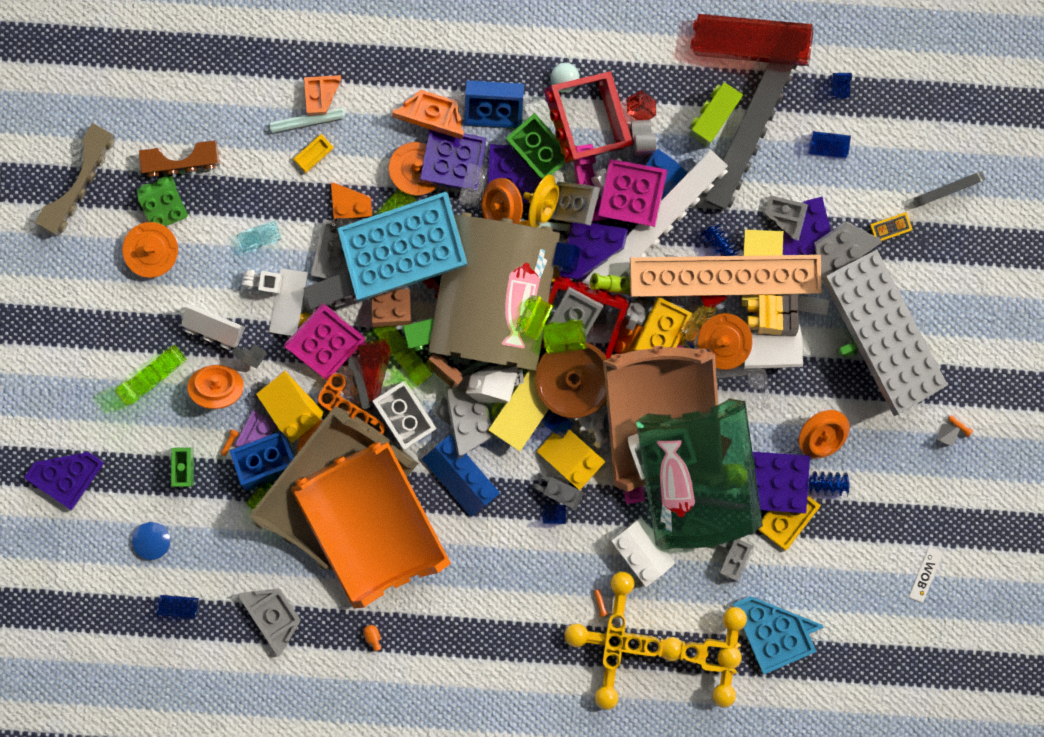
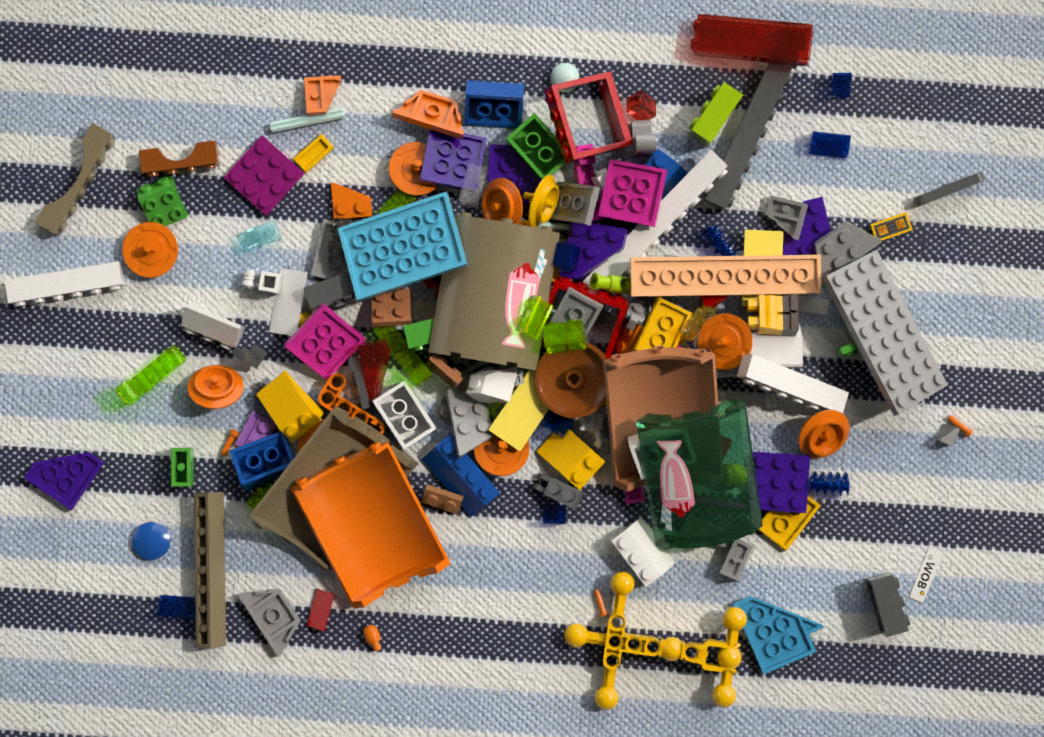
none -> white brick [4,261,125,307]
none -> dark tan brick [194,492,226,648]
none -> magenta plate [224,135,305,216]
none -> red slope [307,588,335,631]
none -> medium nougat plate [421,484,463,515]
none -> orange piece [474,423,530,476]
none -> white brick [737,354,849,413]
none -> dark grey brick [865,572,910,637]

